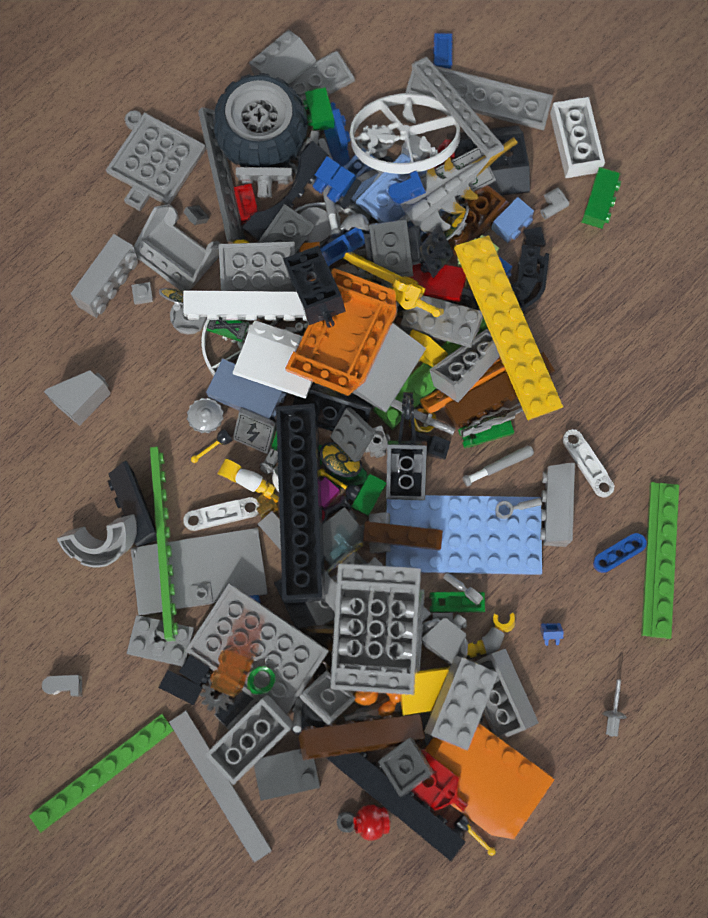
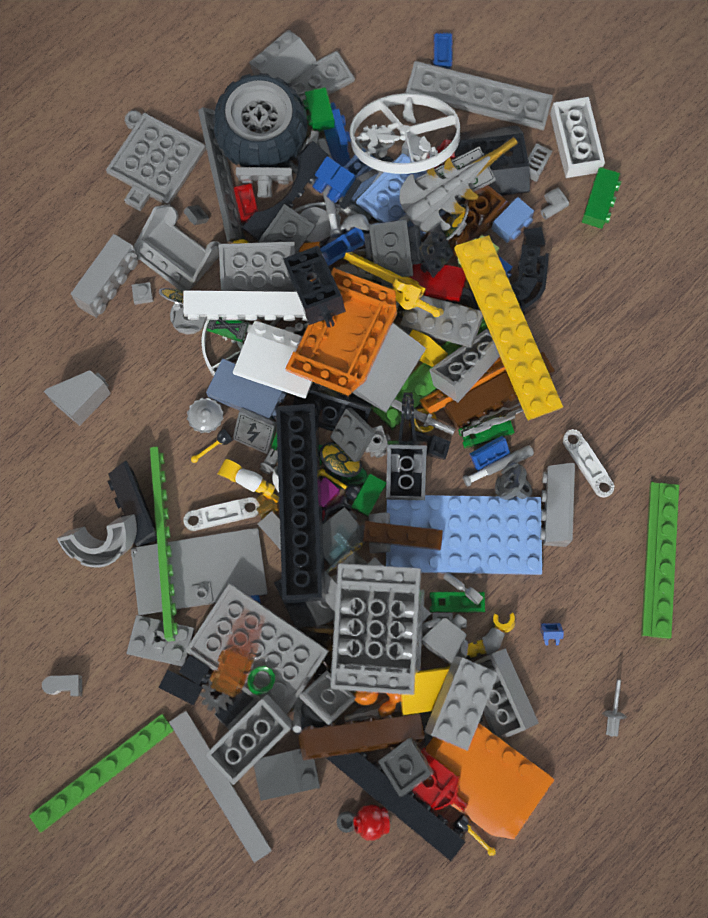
blue leg [388,171,426,204] -> none
light grey tile [412,57,504,159] -> none
light grey piece [495,498,542,519] -> none
blue plate [593,533,647,573] -> none
none -> blue plate [469,436,510,471]
none -> dark grey tile [495,463,532,500]
none -> light grey slope [528,144,552,182]

